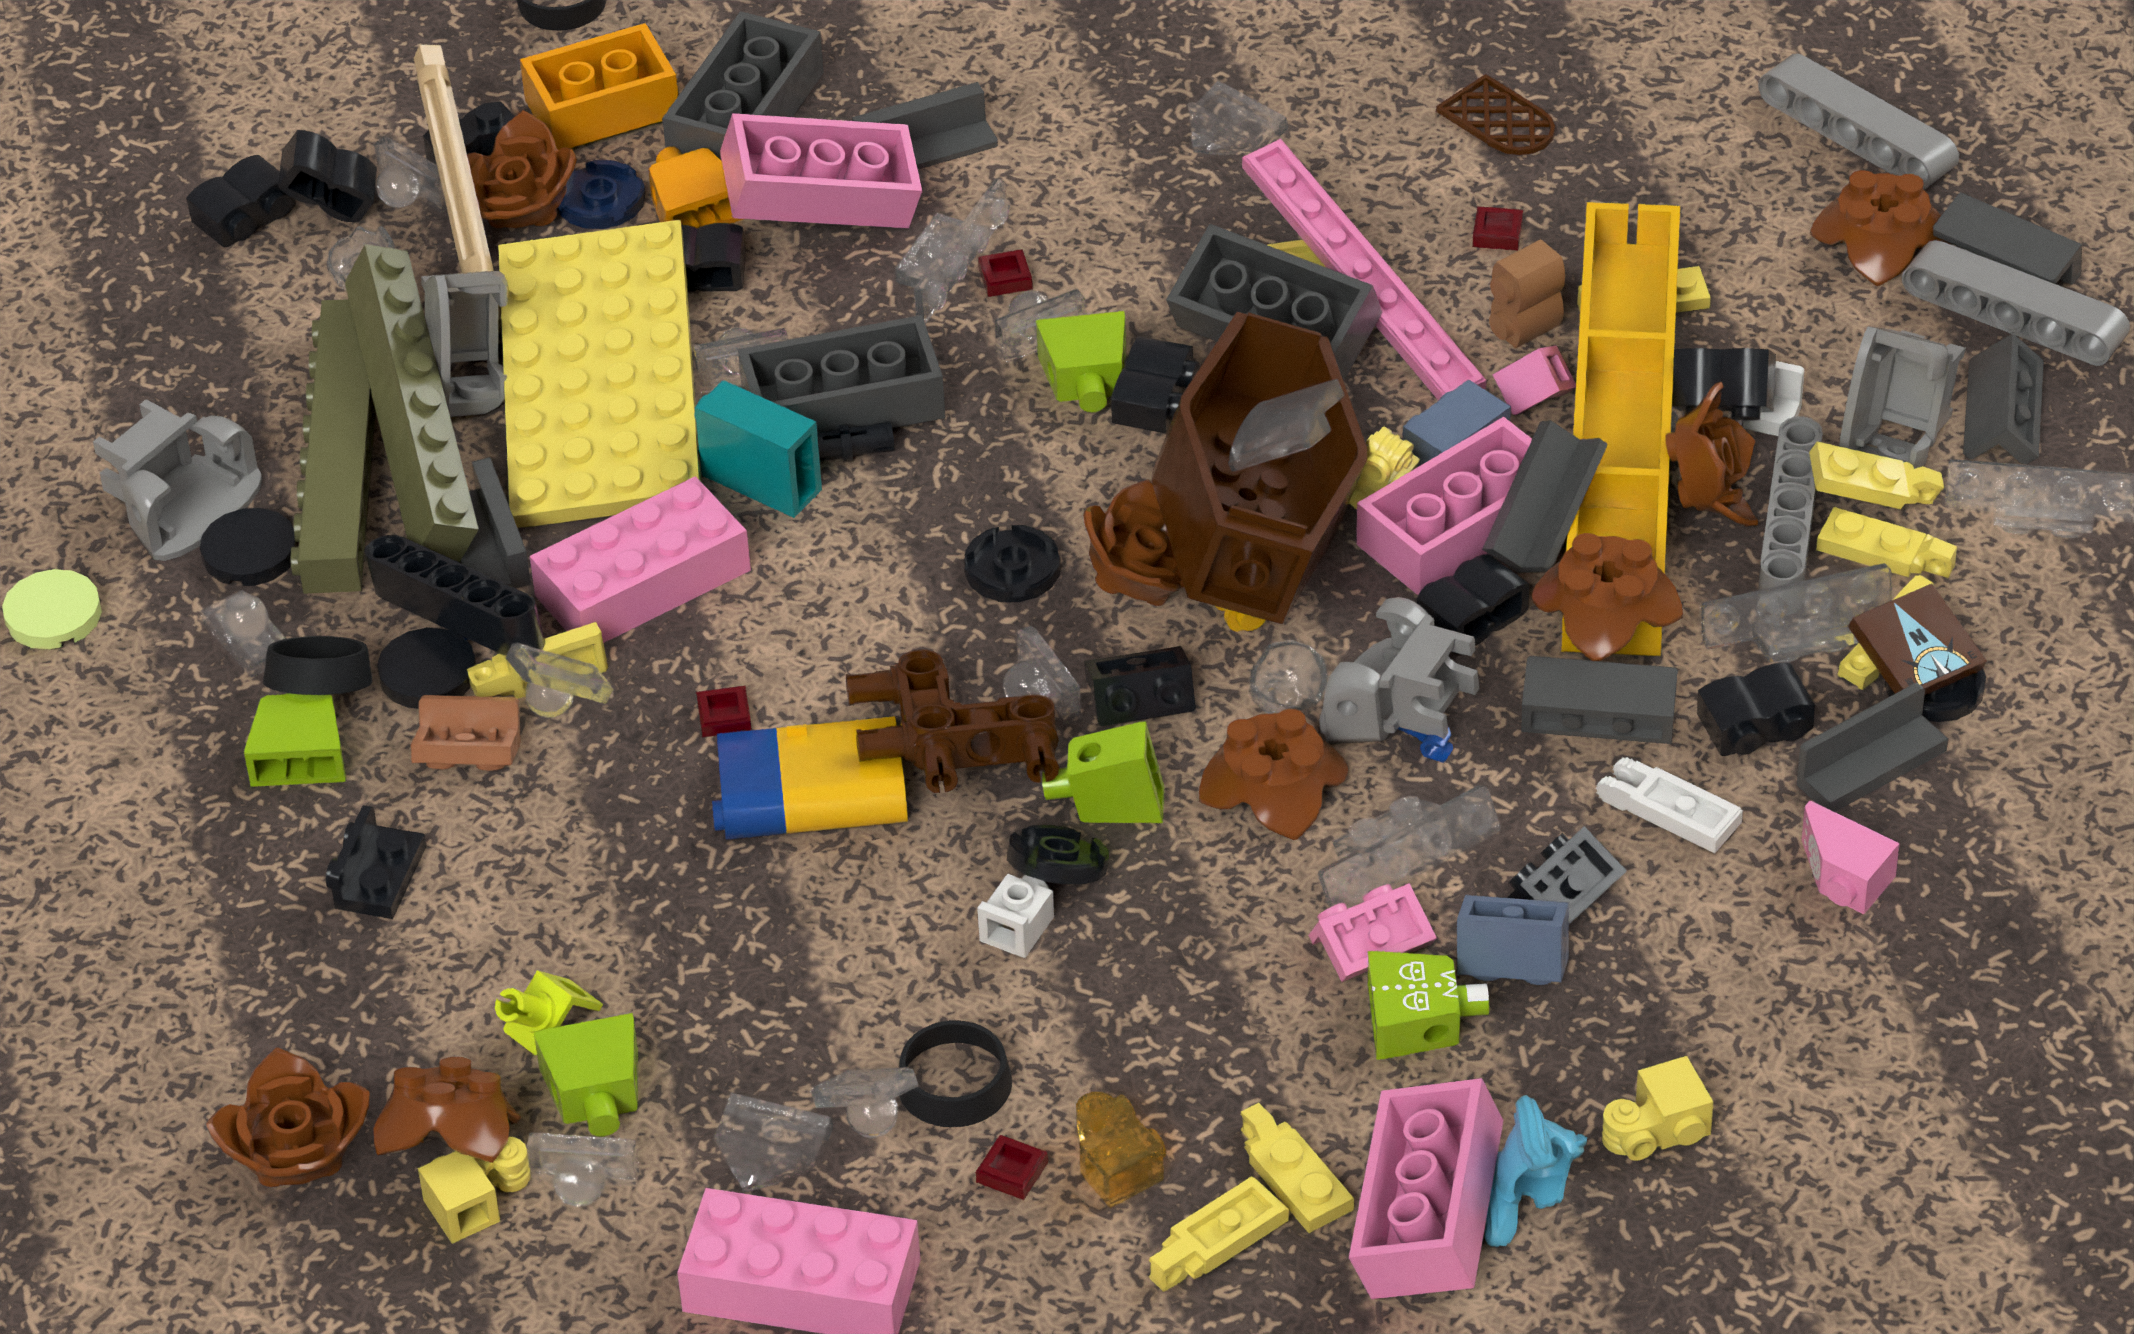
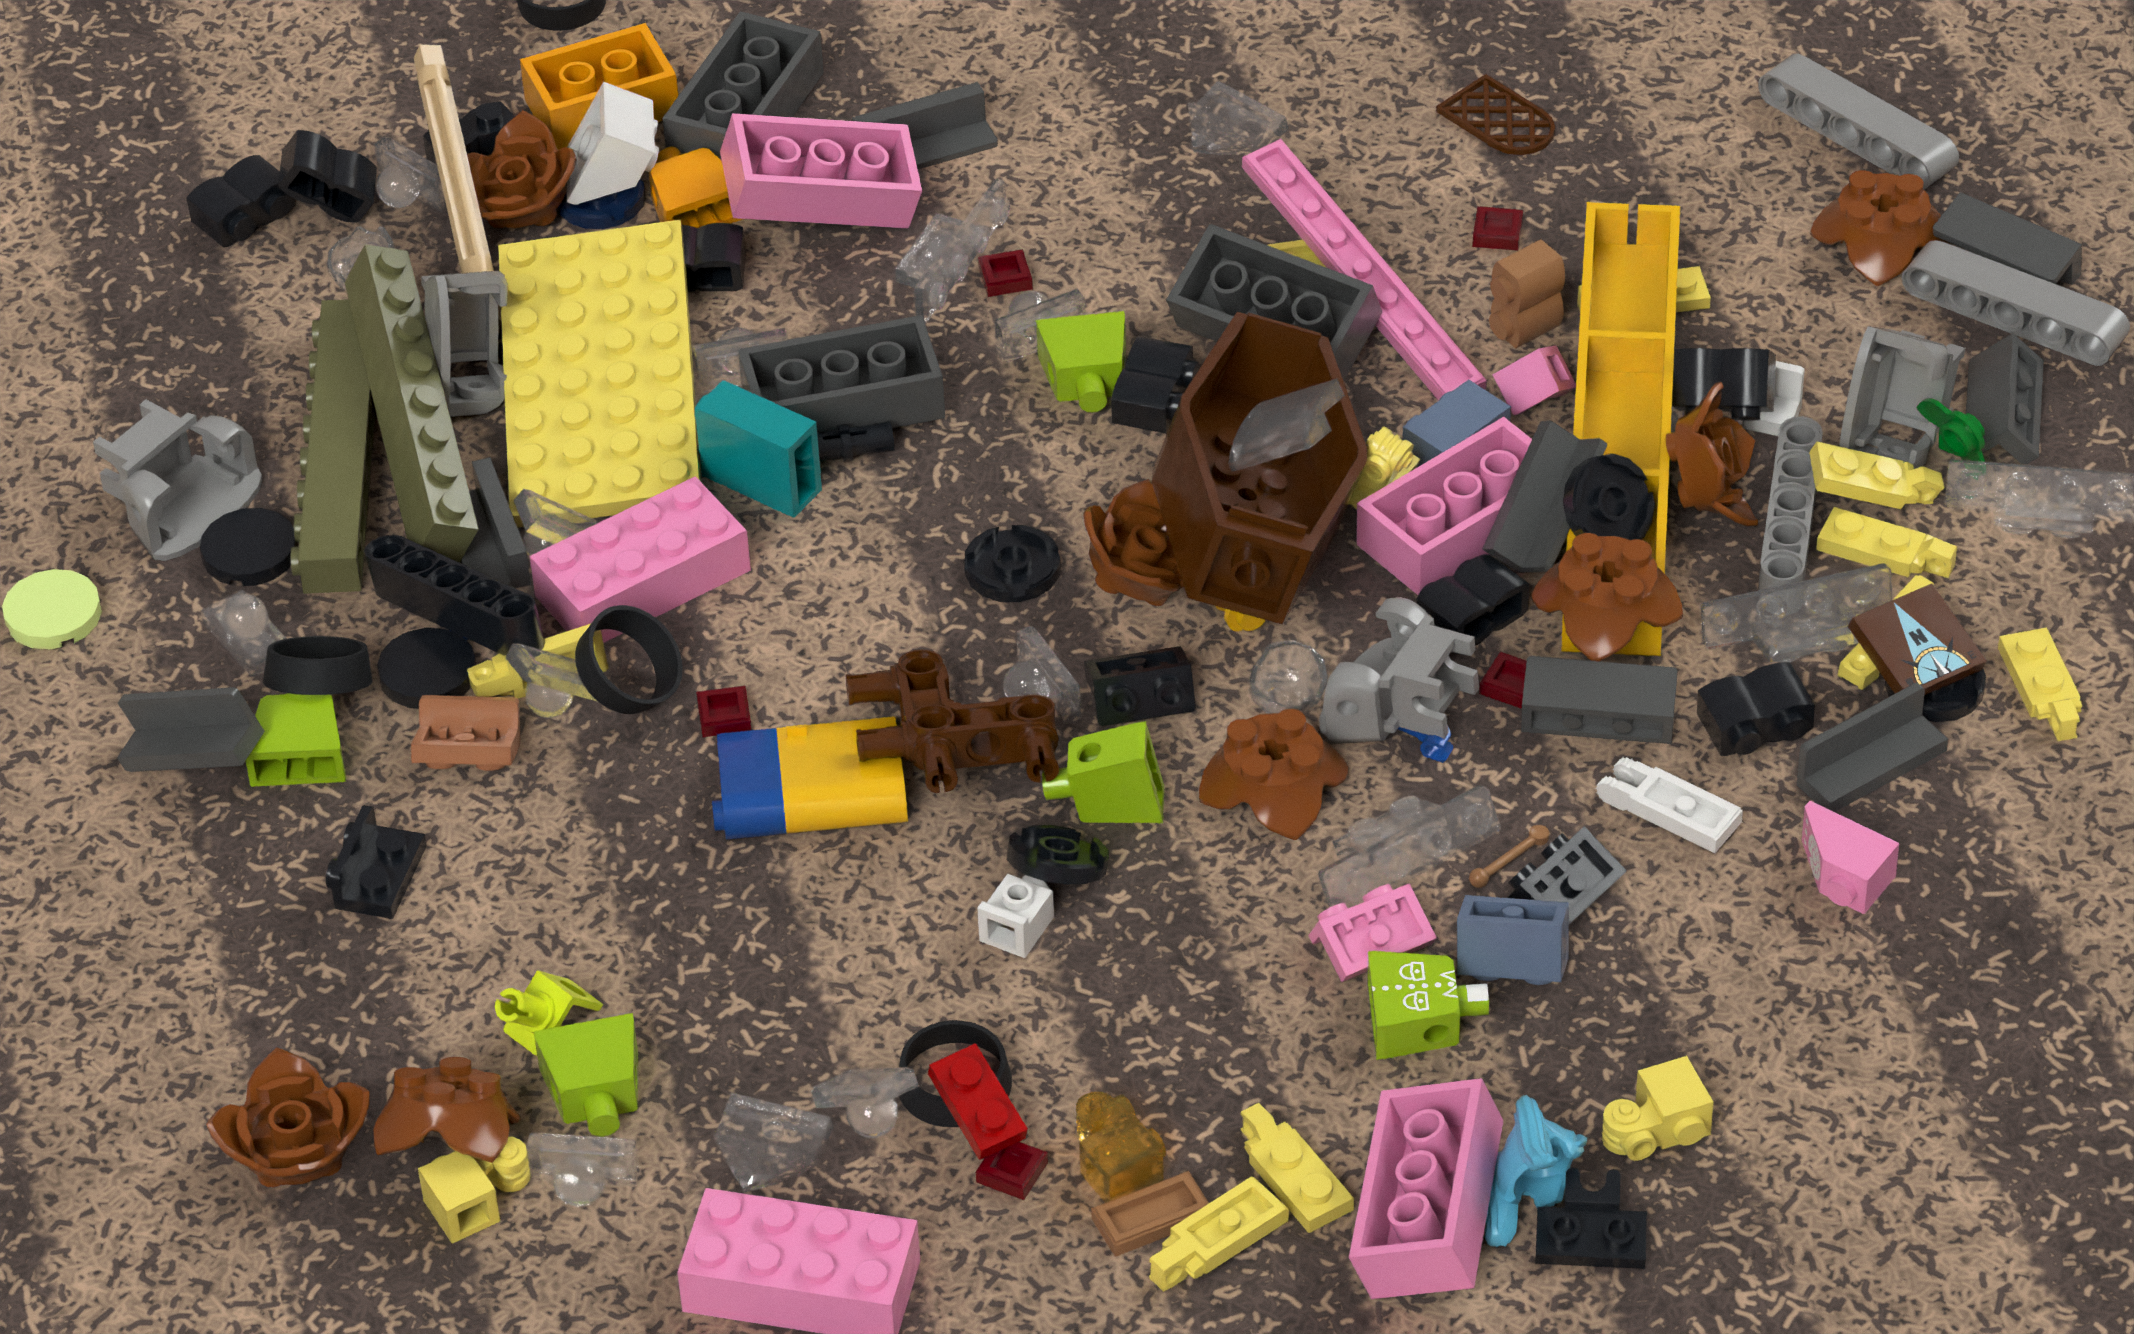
none -> dark grey panel [117,687,265,772]
none -> clear tile [514,489,597,558]
none -> white slope [567,81,659,205]
none -> black tyre [575,605,683,714]
none -> red plate [928,1043,1028,1160]
none -> medium nougat tile [1091,1171,1209,1257]
none -> medium nougat hinge [1469,825,1549,888]
none -> dark red tile [1479,651,1527,709]
none -> black plate [1535,1167,1647,1269]
none -> black tile [1563,453,1655,540]
none -> green plate [1916,398,1987,479]
none -> light yellow hinge [1998,627,2082,741]

